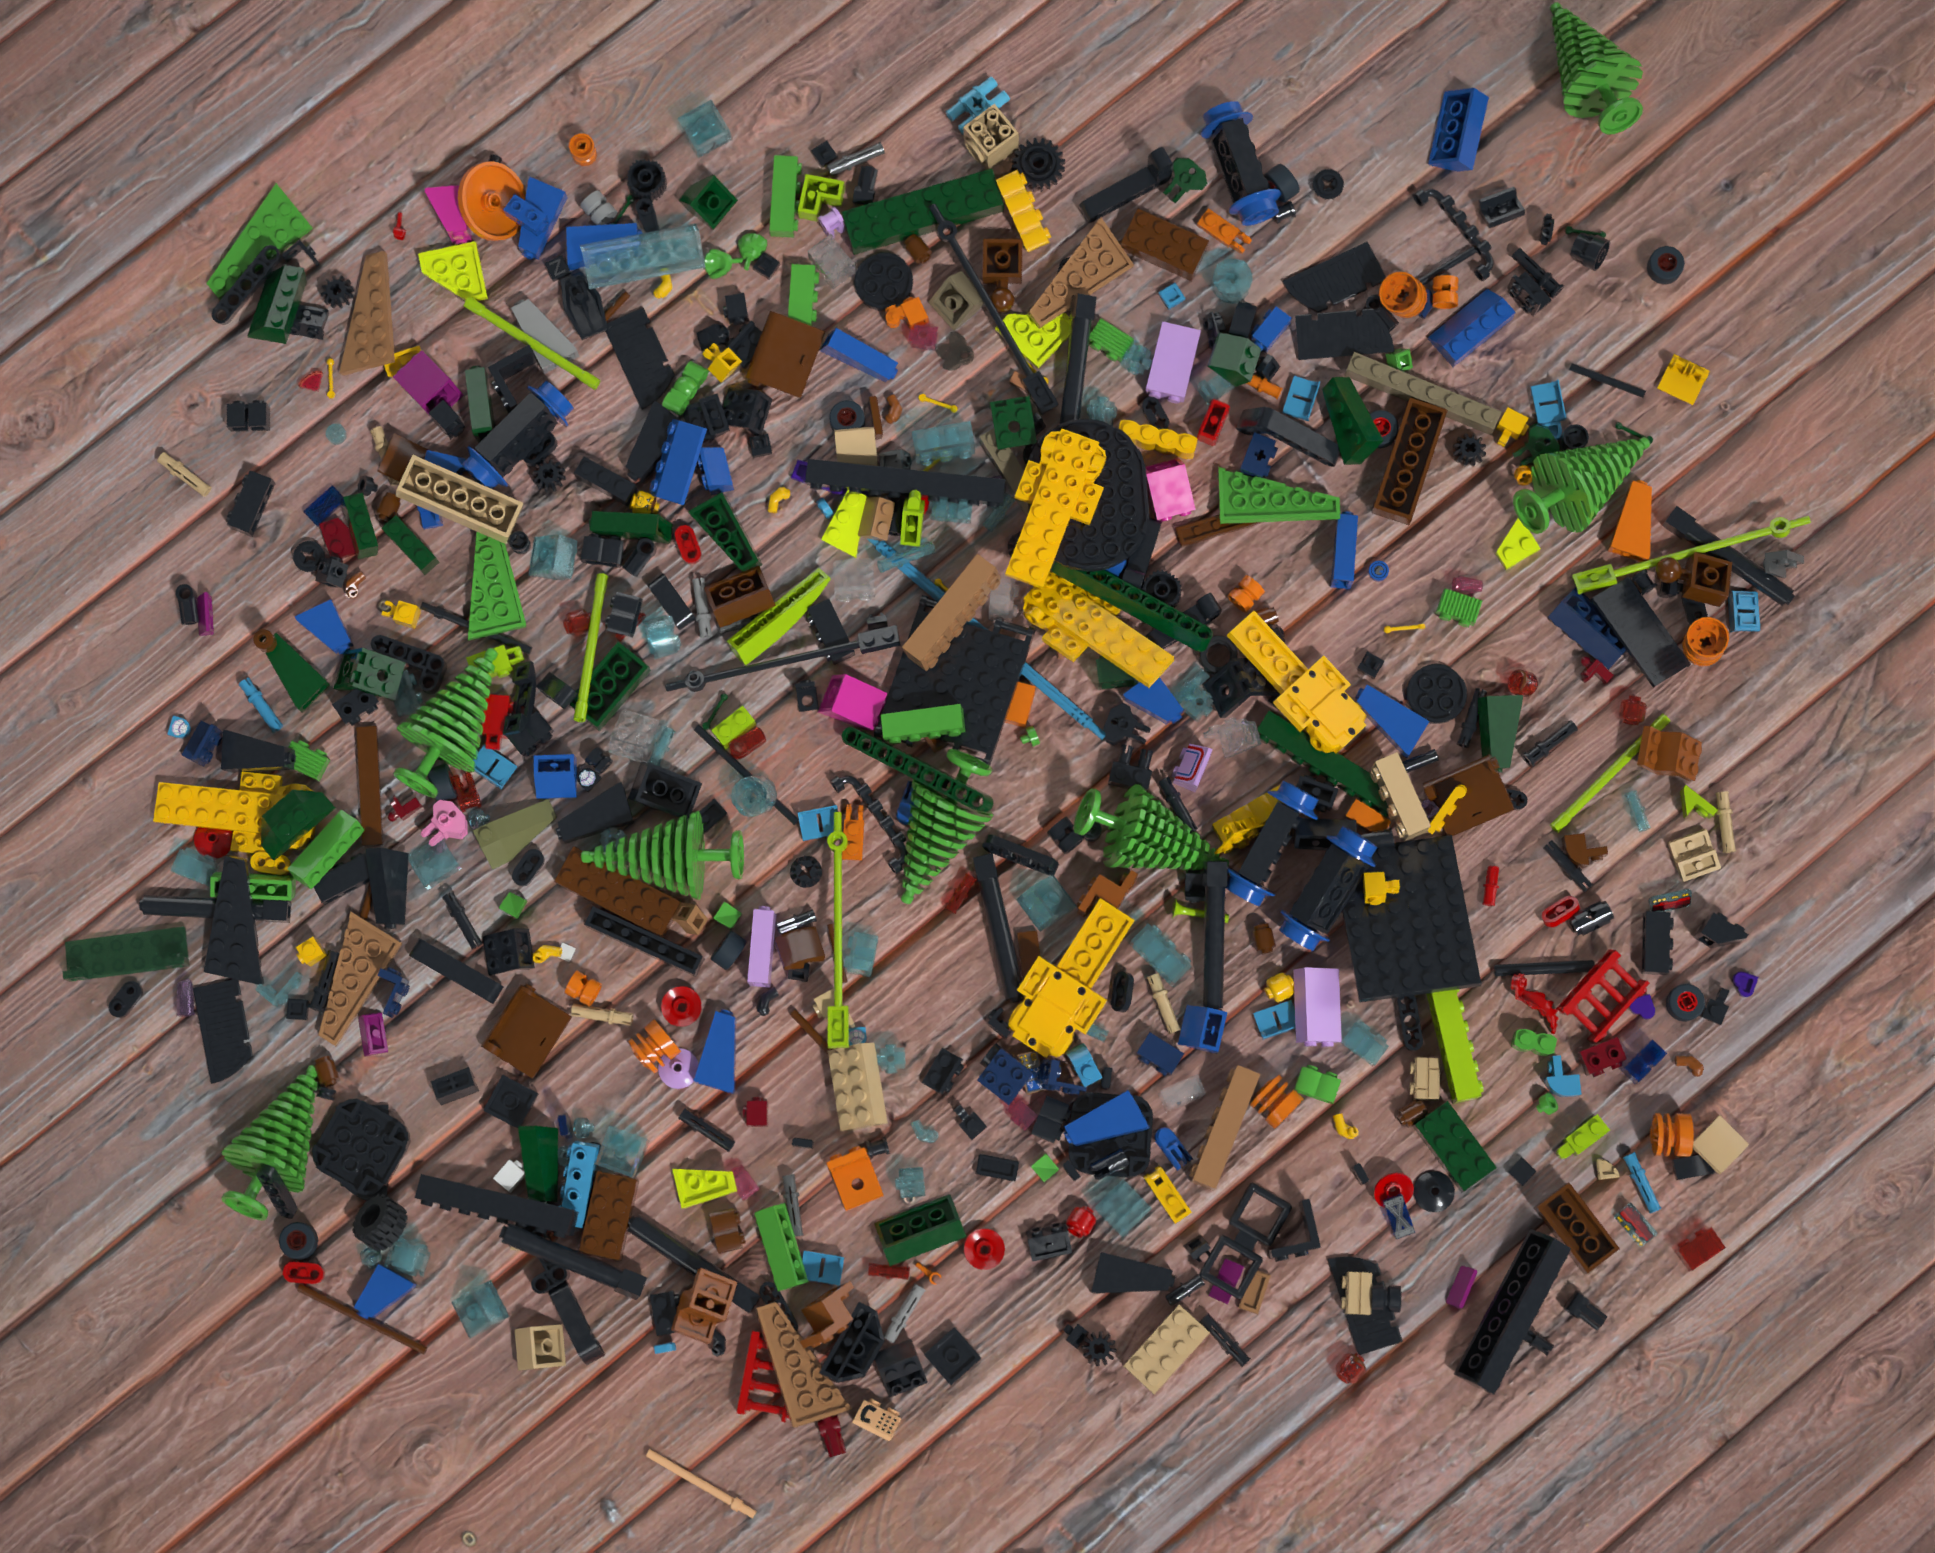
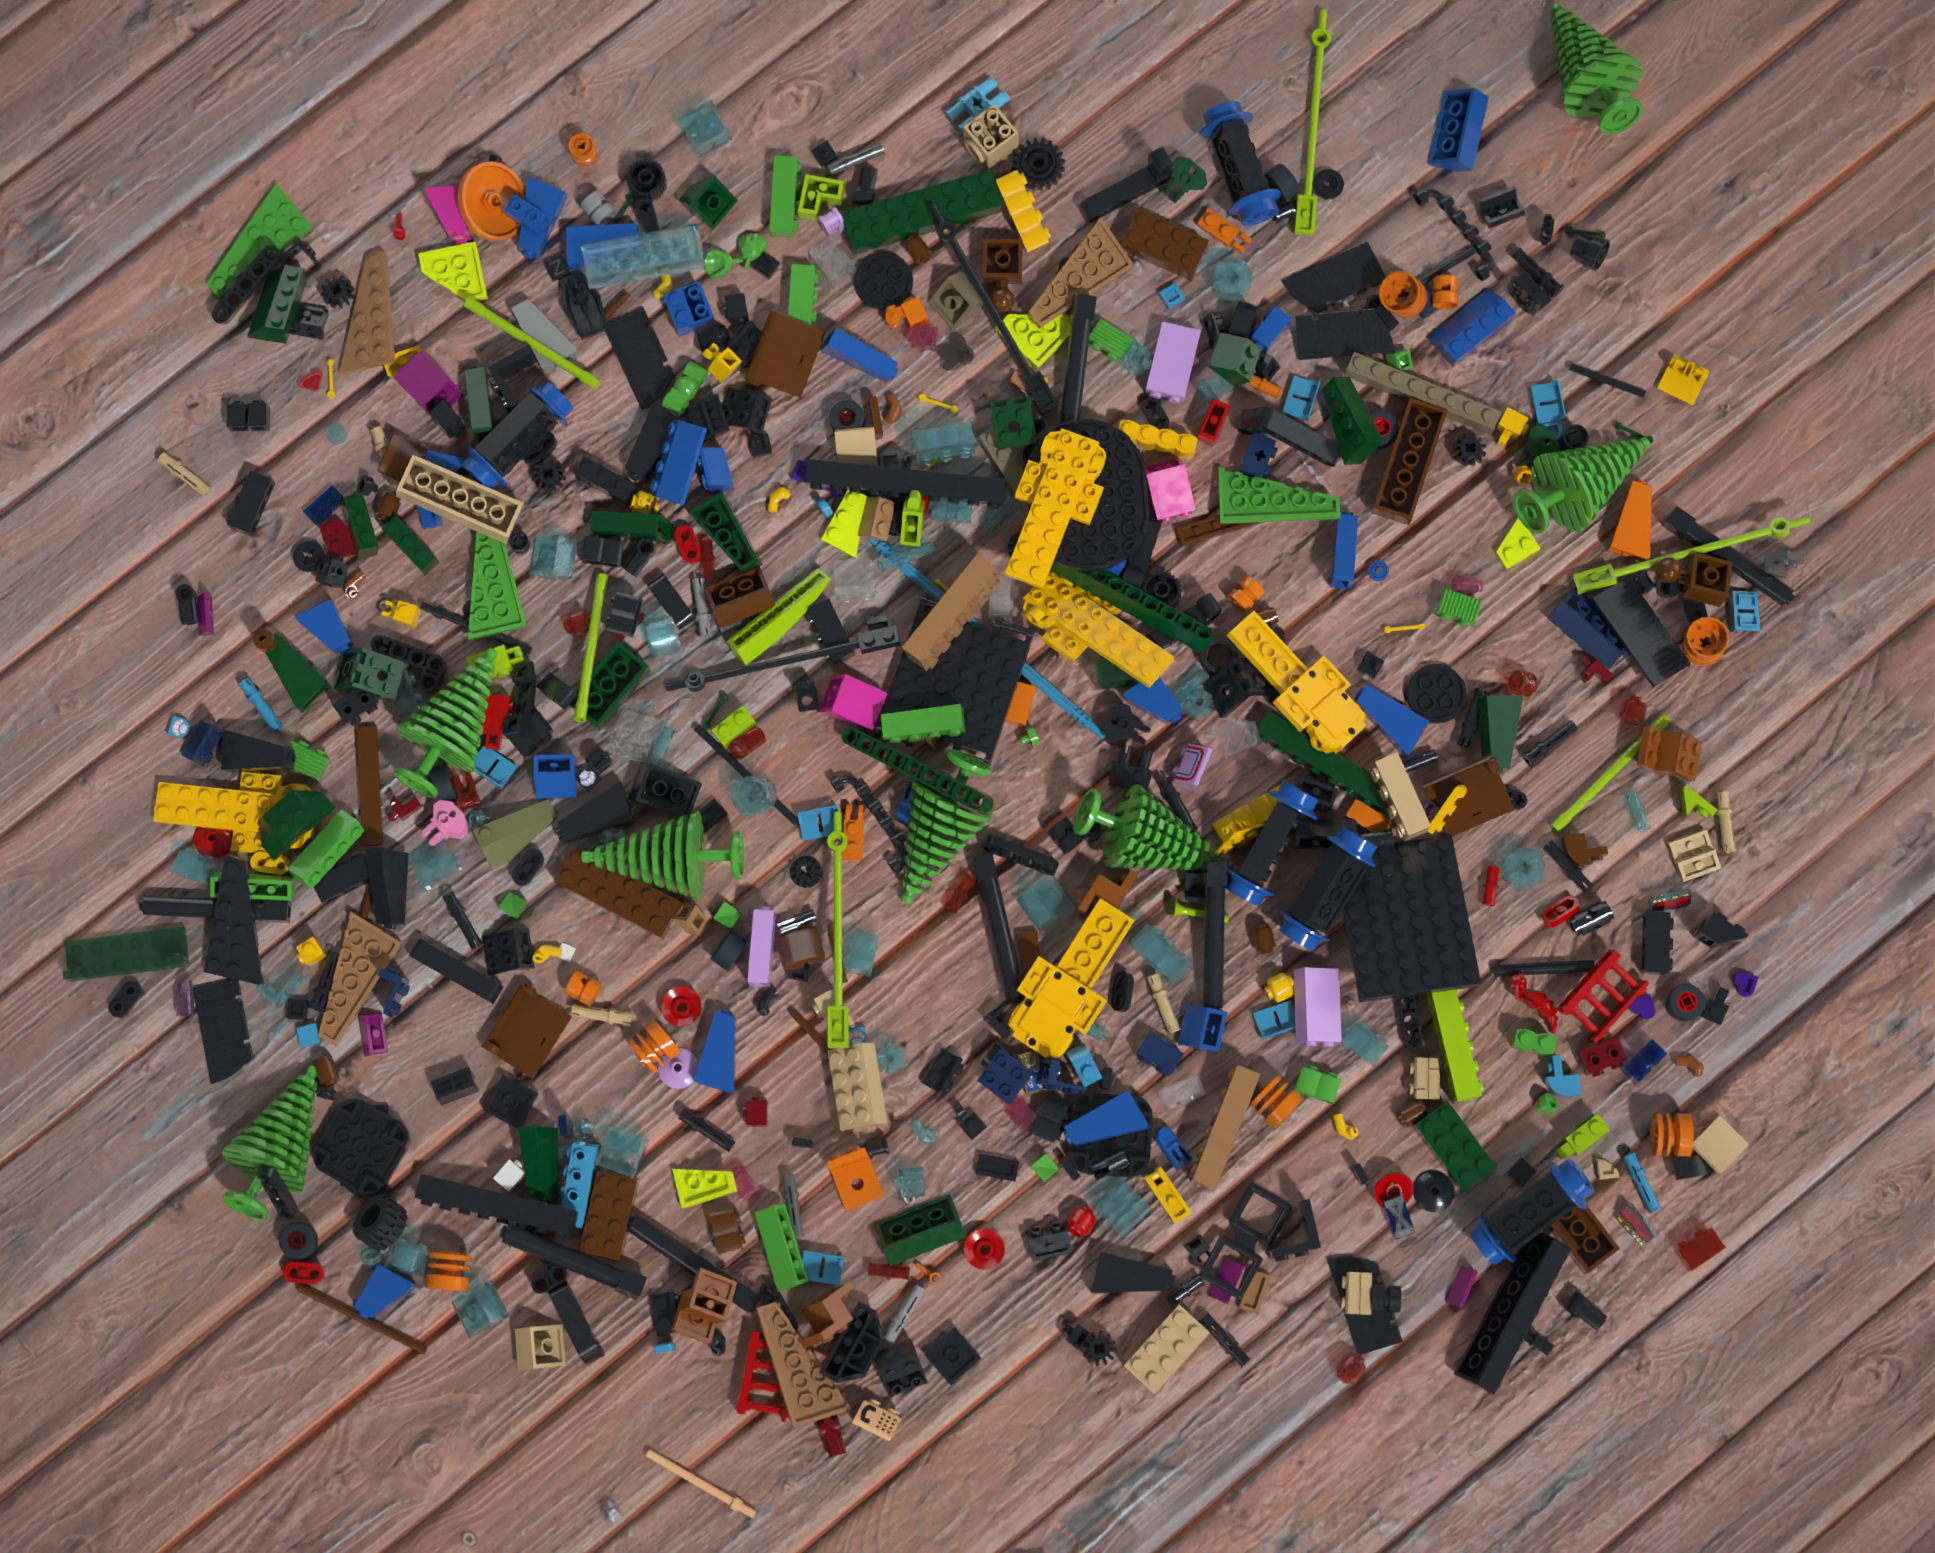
black brick [584,907,705,977] -> none
clear light blue brick [1087,397,1117,426] -> none
yellow brick [1363,872,1400,905] -> none
black wheel [1647,246,1685,285] -> none
none -> dark azure tile [296,1023,322,1048]
none -> orange wheel [425,1251,472,1292]
none -> blue slope [663,281,714,337]
none -> clear red axle [700,539,716,580]
none -> lime bar [1294,9,1331,236]
none -> black brick [1470,1158,1594,1265]
none -> clear light blue brick [1501,848,1545,891]

